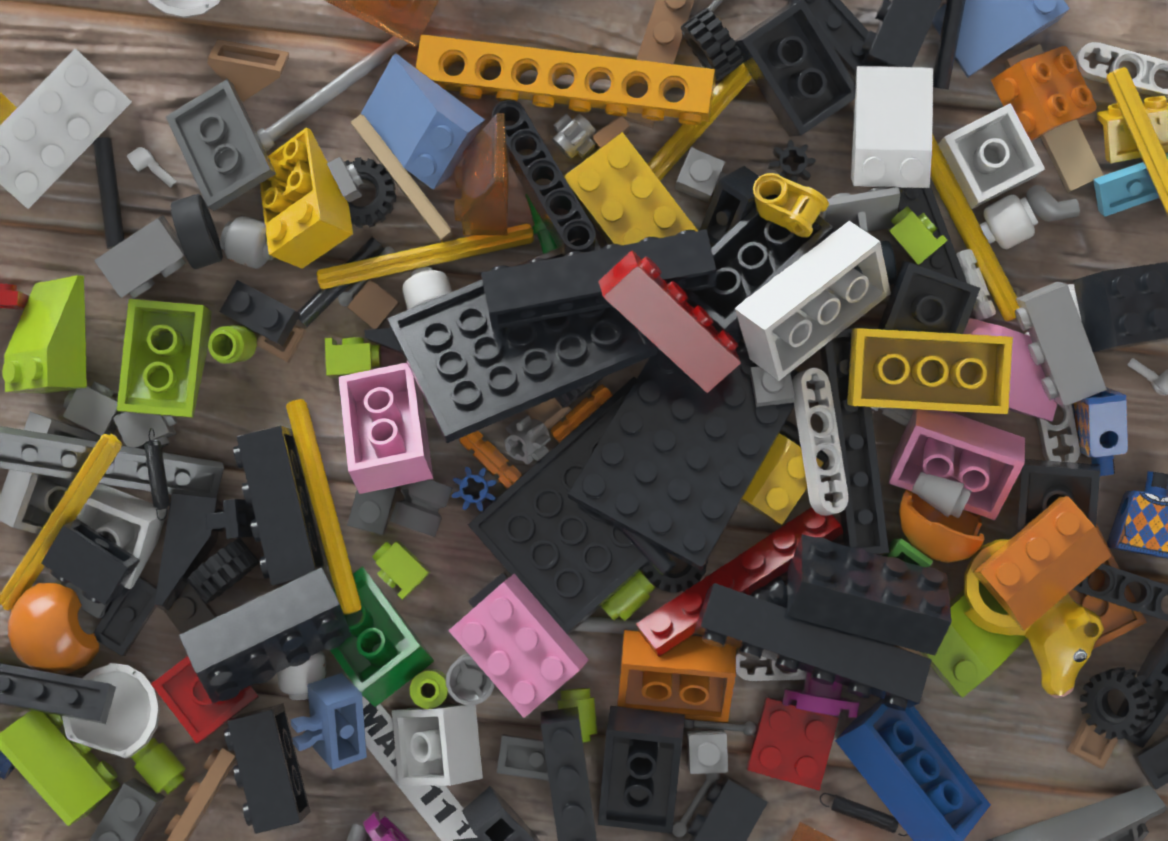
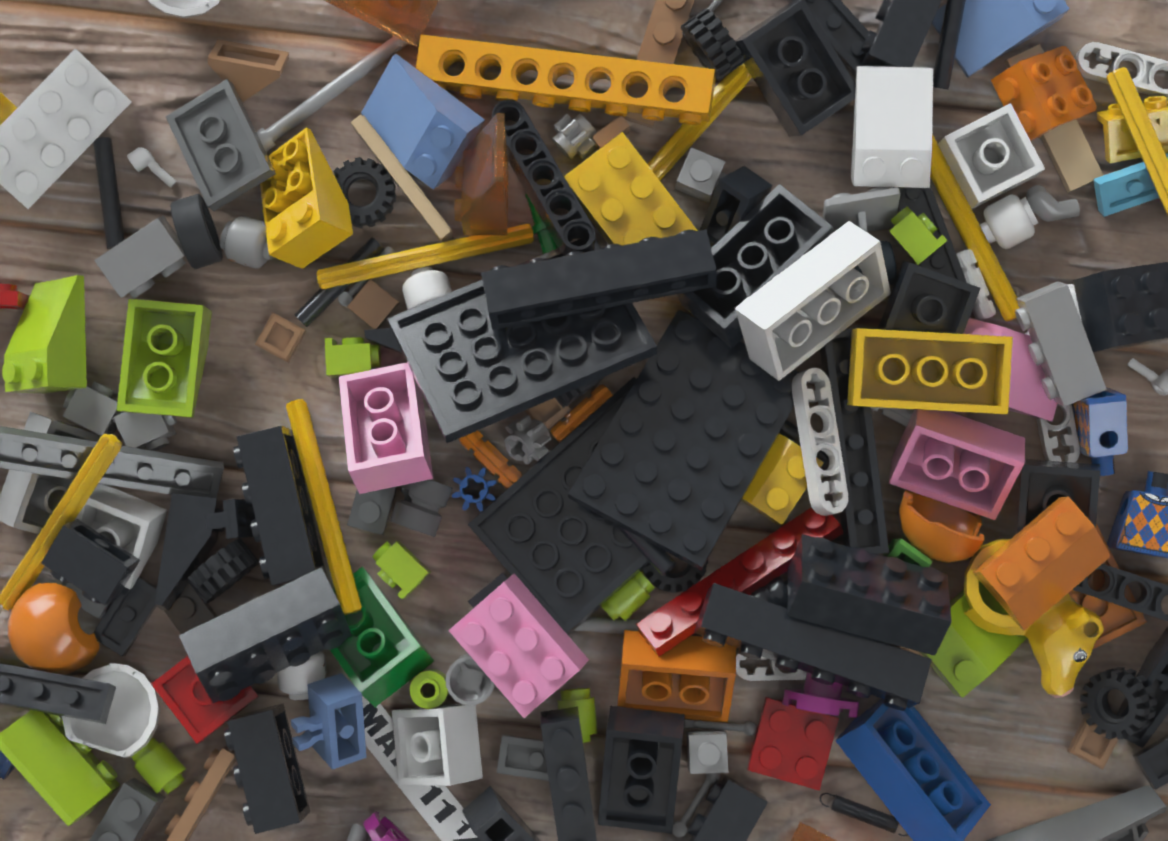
black piece [144,428,170,521] -> none
lime brick [208,325,257,364] -> none
black plate [219,280,301,346] -> none
light grey plate [327,157,363,203] -> none
brick [598,250,741,393] -> none
light grey plate [750,366,795,408] -> none
yellow piece [753,173,829,238] -> none
black gear [768,140,816,183] -> none
light grey cone [911,472,972,518] -> none

